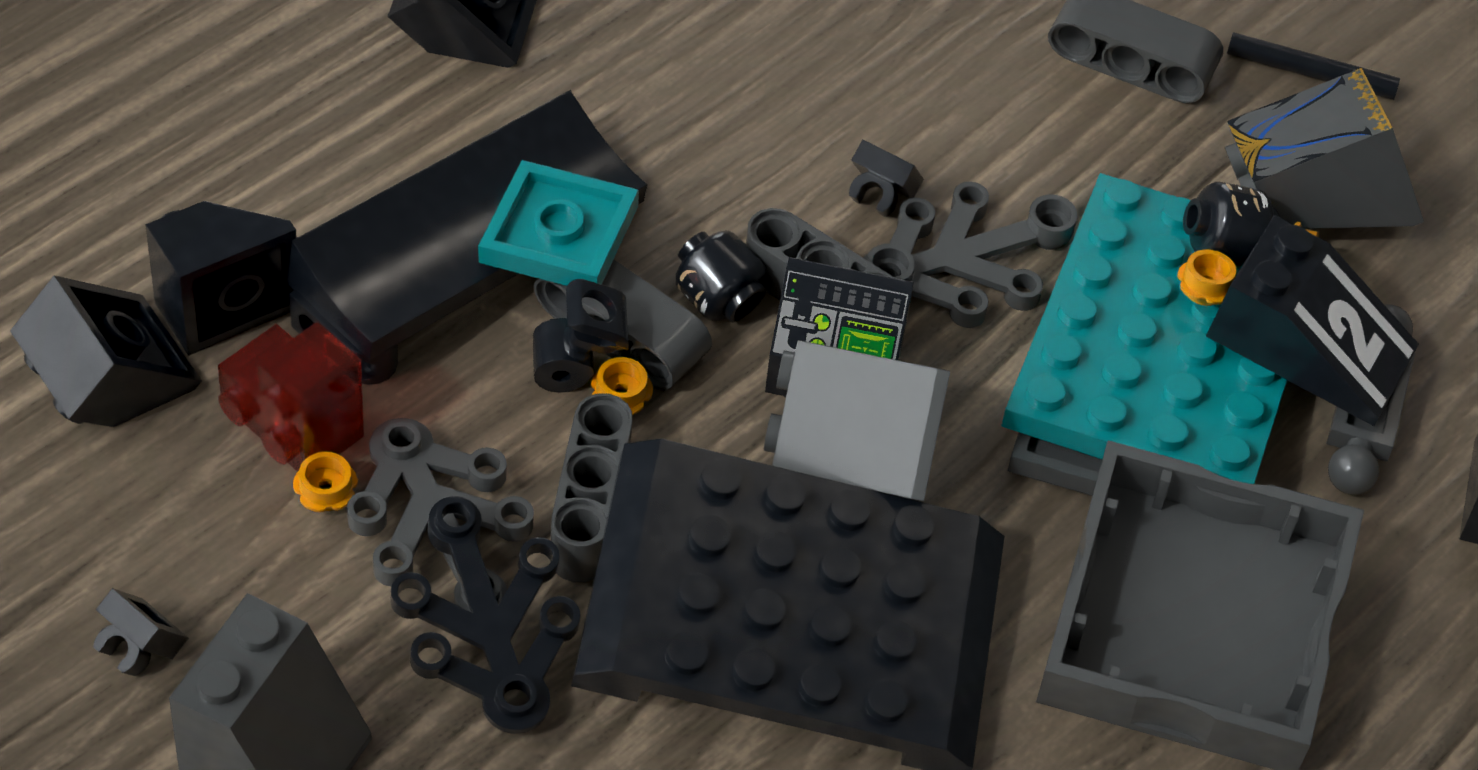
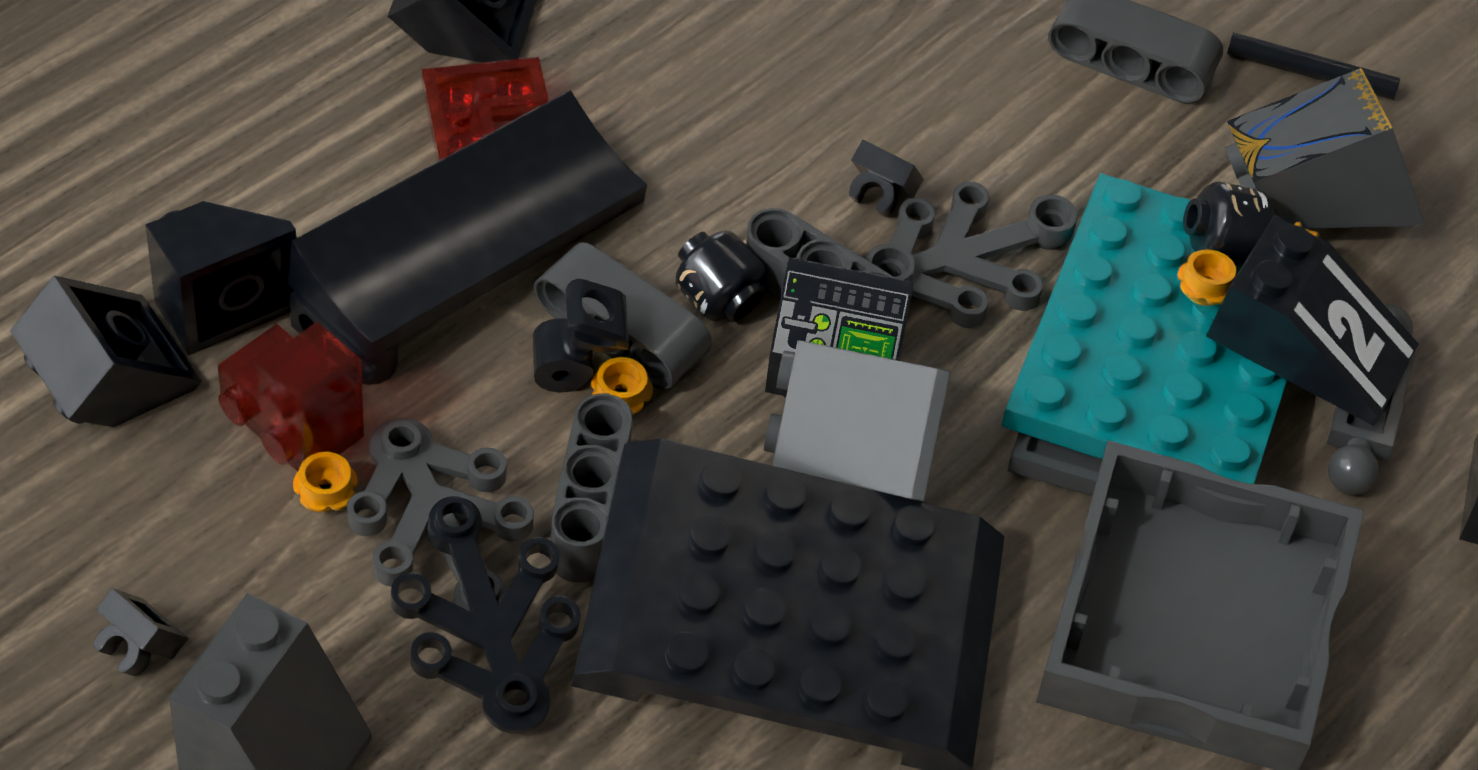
teal plate [478,160,639,286] -> none
none -> clear red plate [422,57,549,162]

